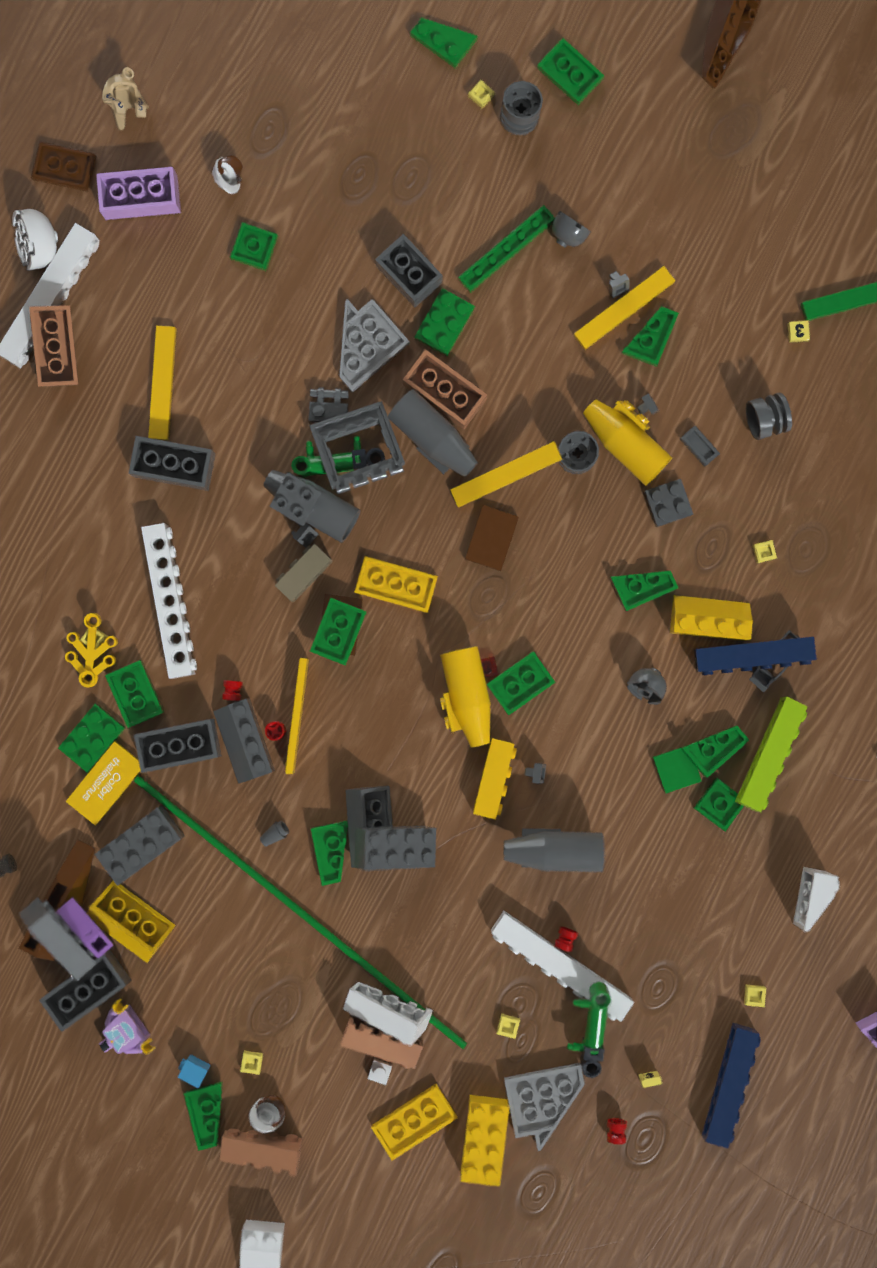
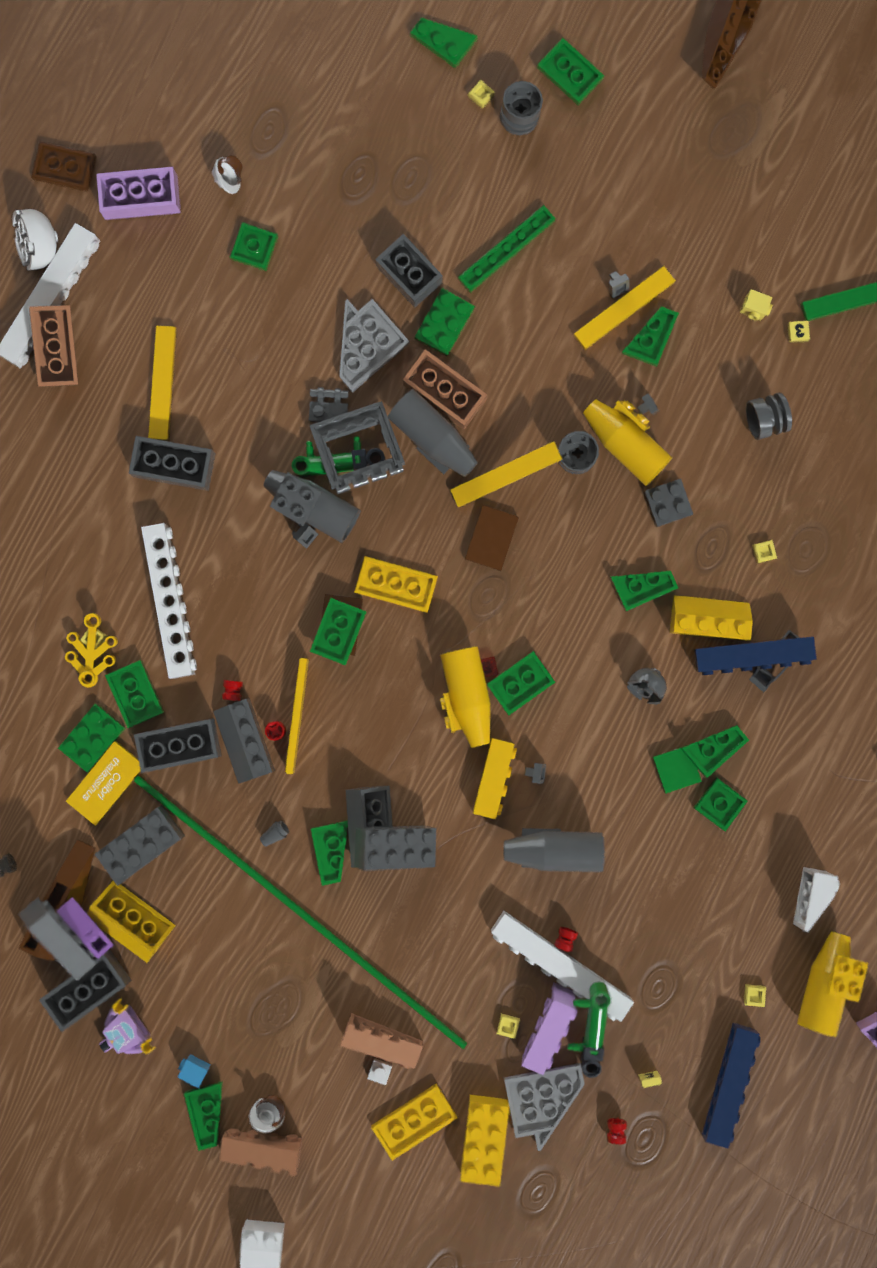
tan piece [102,67,149,131] -> none
light yellow tile [240,1050,263,1075] -> none
dark tan brick [275,544,333,603] -> none
white wedge [343,982,433,1046] -> none
dark grey cylinder [552,211,591,248] -> none
dark grey tile [680,426,720,467] -> none
lime brick [735,697,808,812] -> none
none -> lavender wedge [522,982,577,1075]
none -> light yellow brick [740,289,773,320]
none -> yellow piece [797,931,868,1037]

